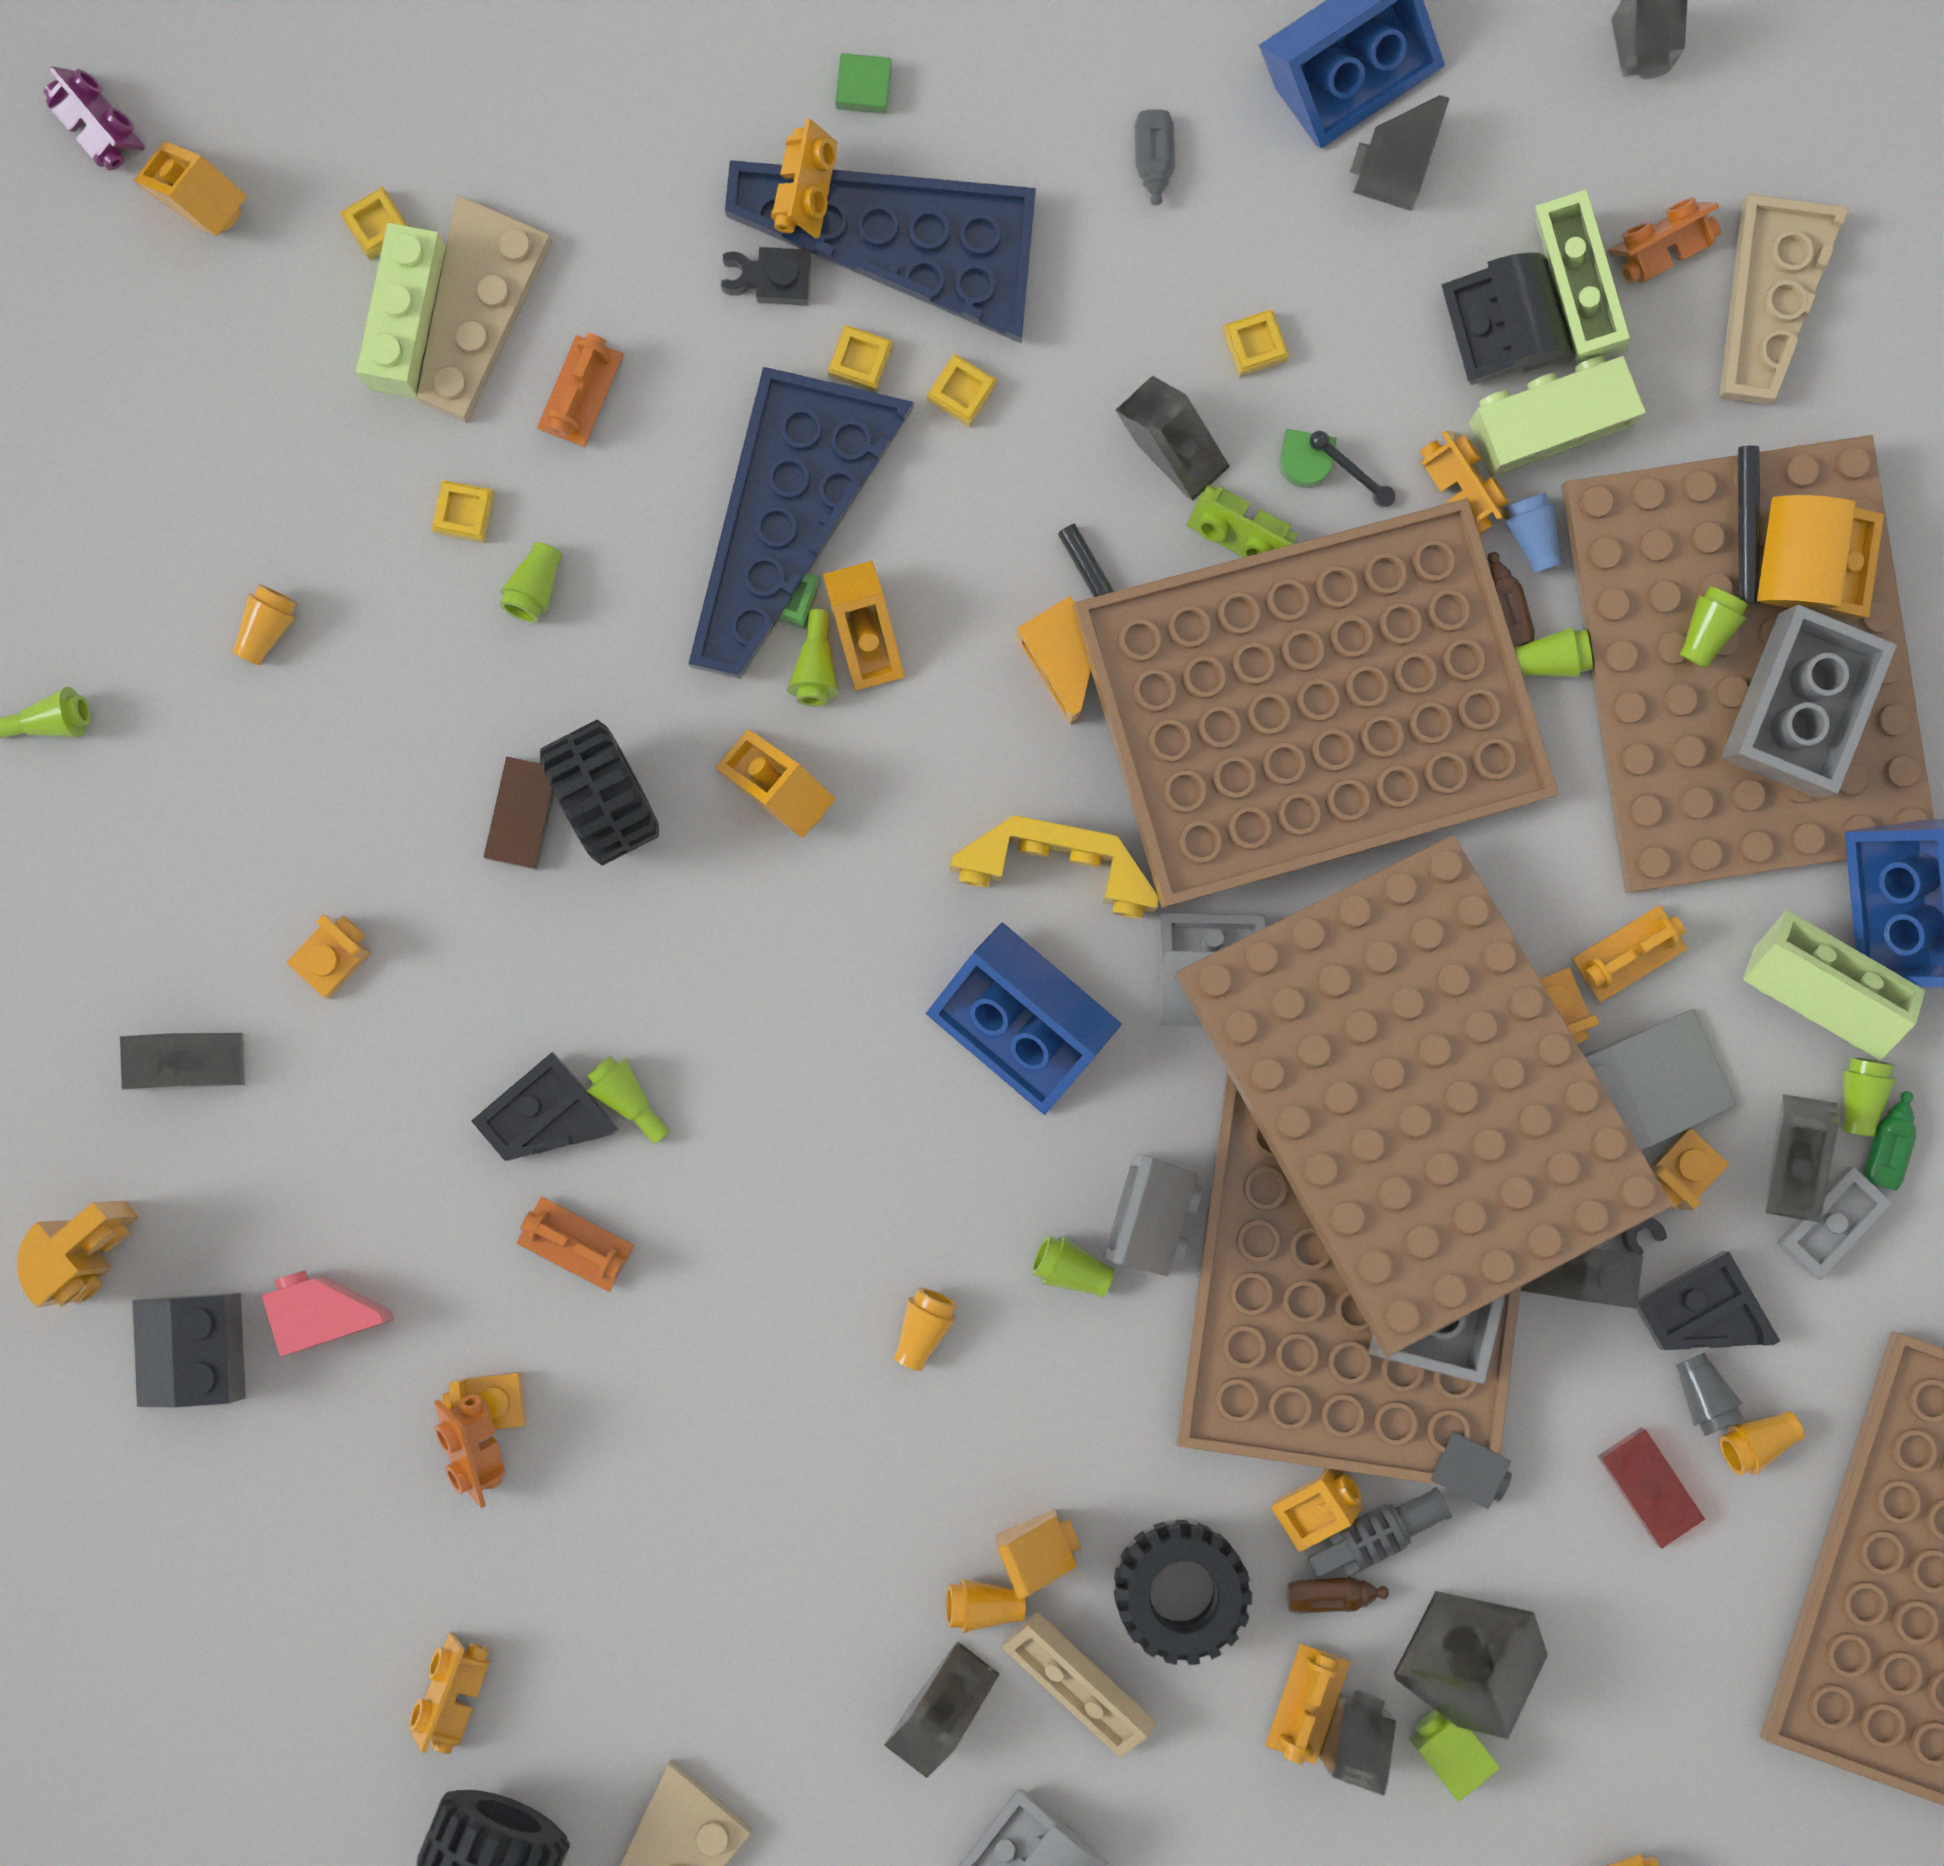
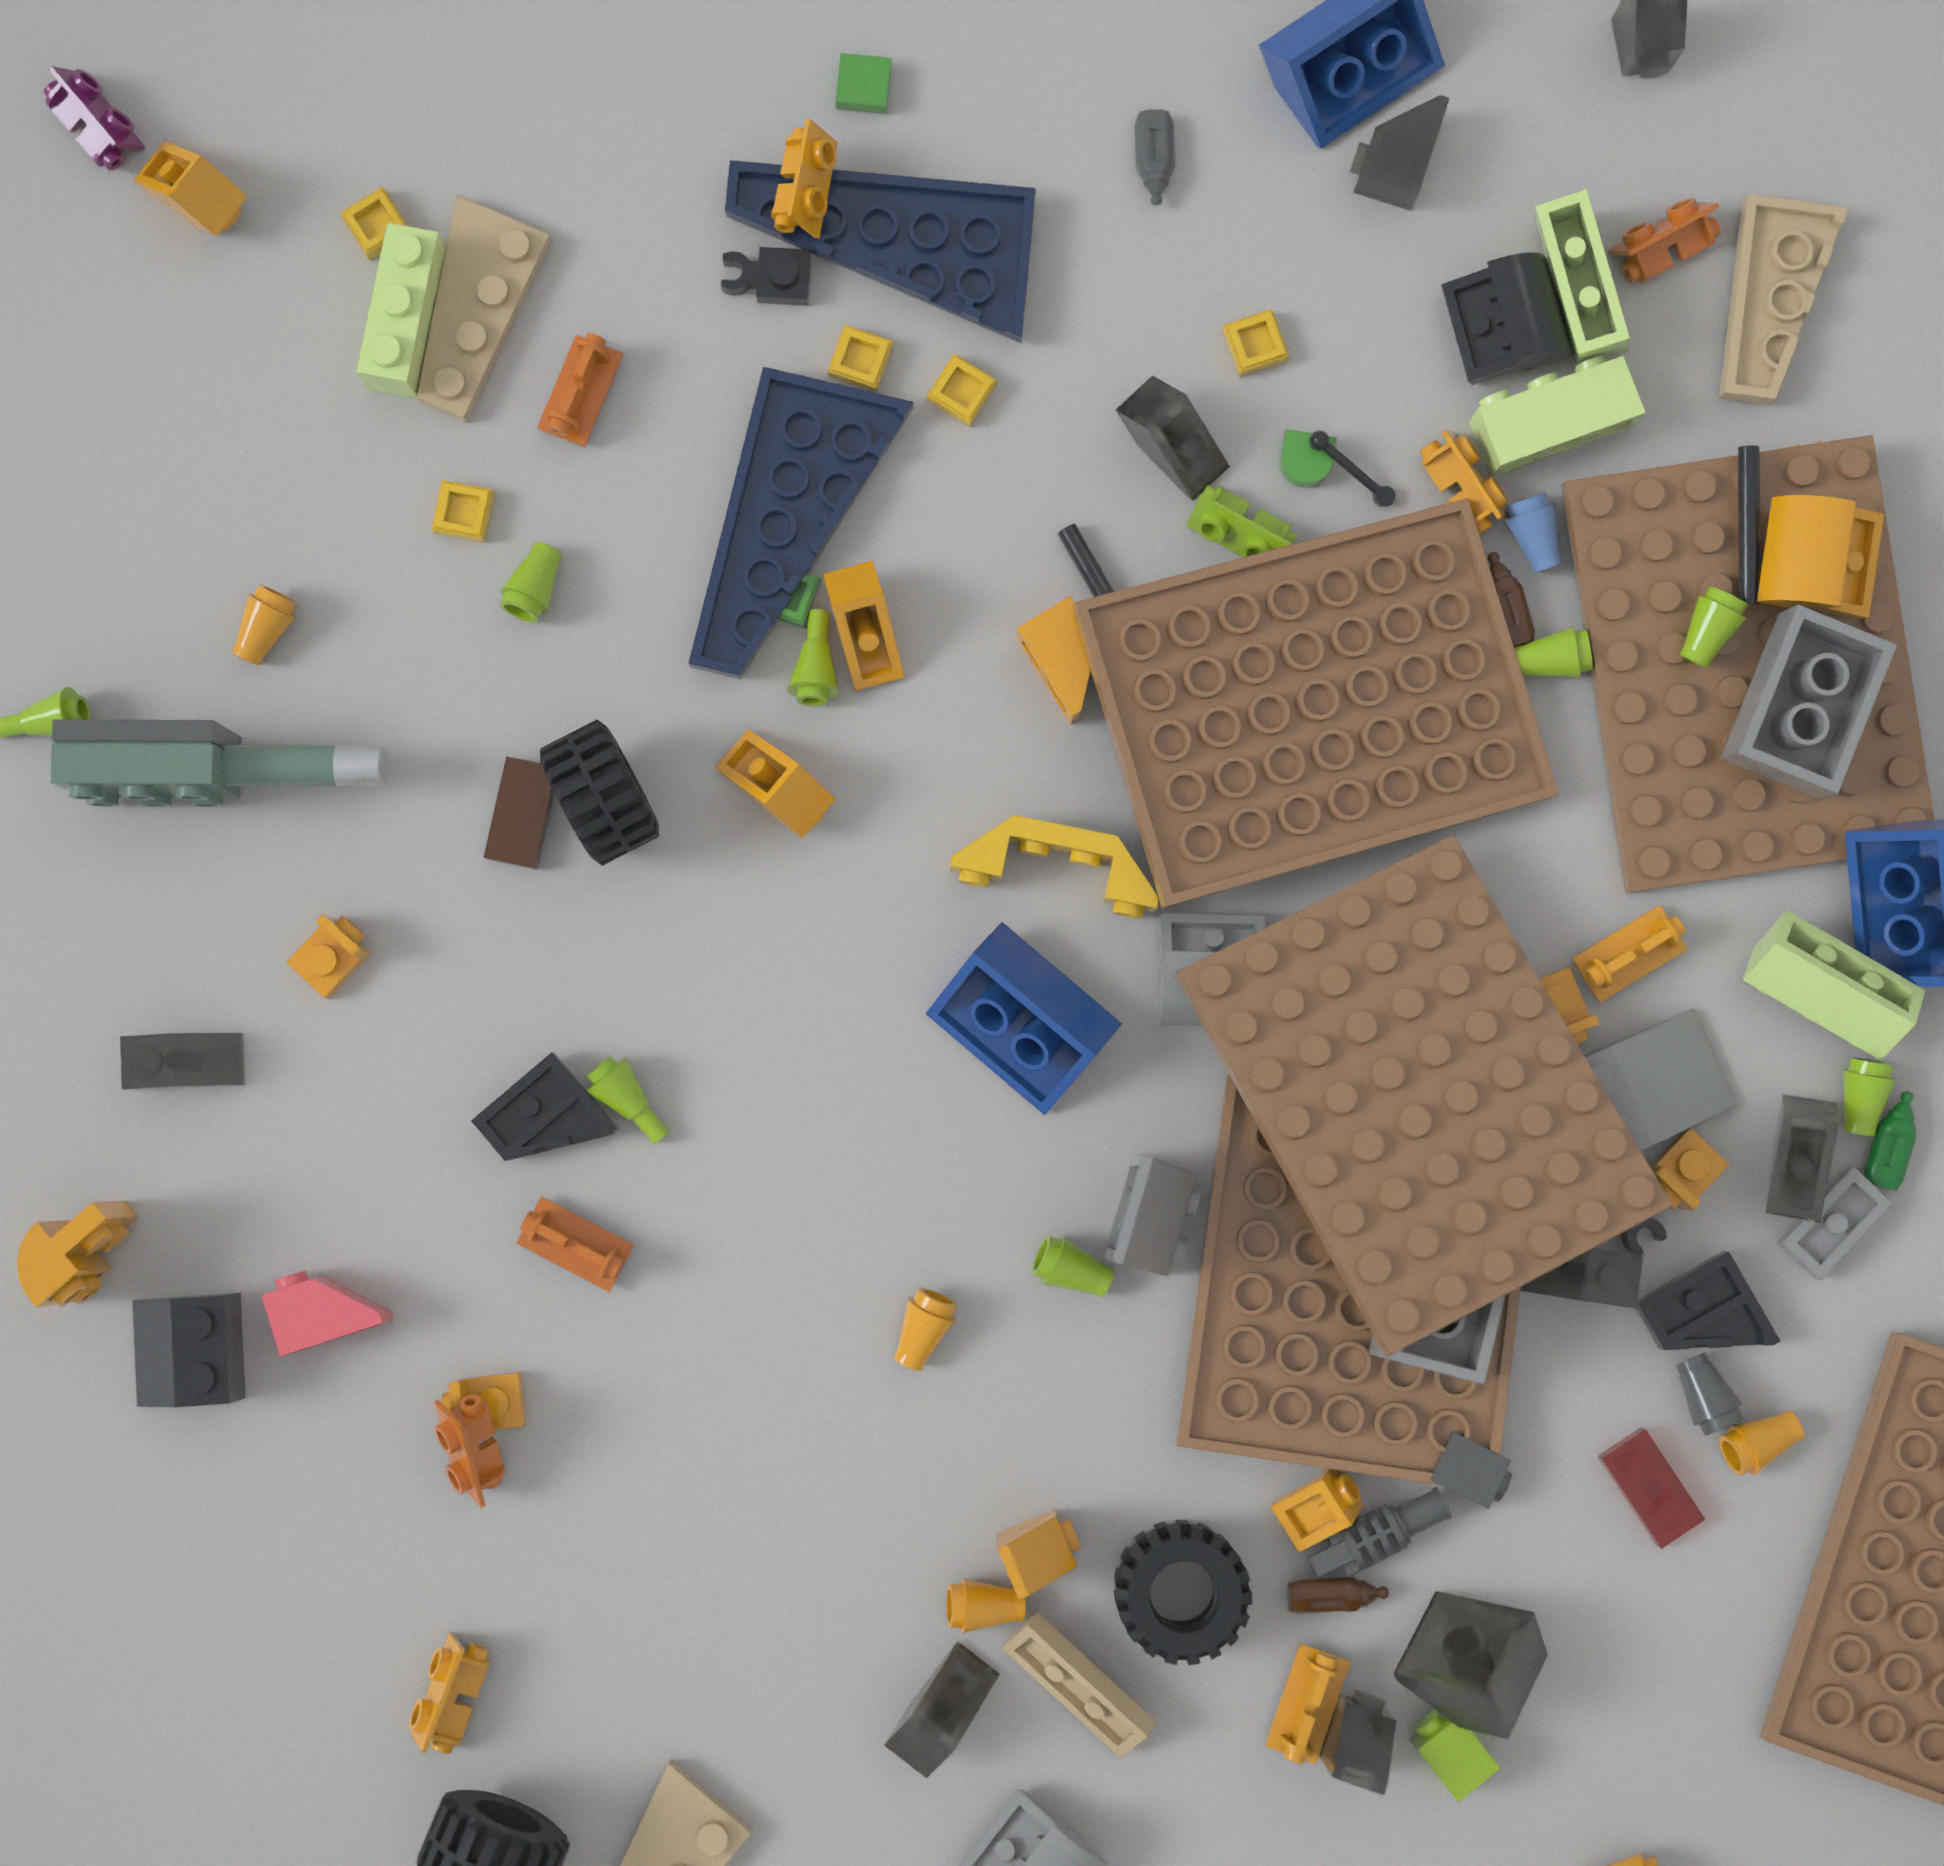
none -> sand green piece [51,719,389,807]

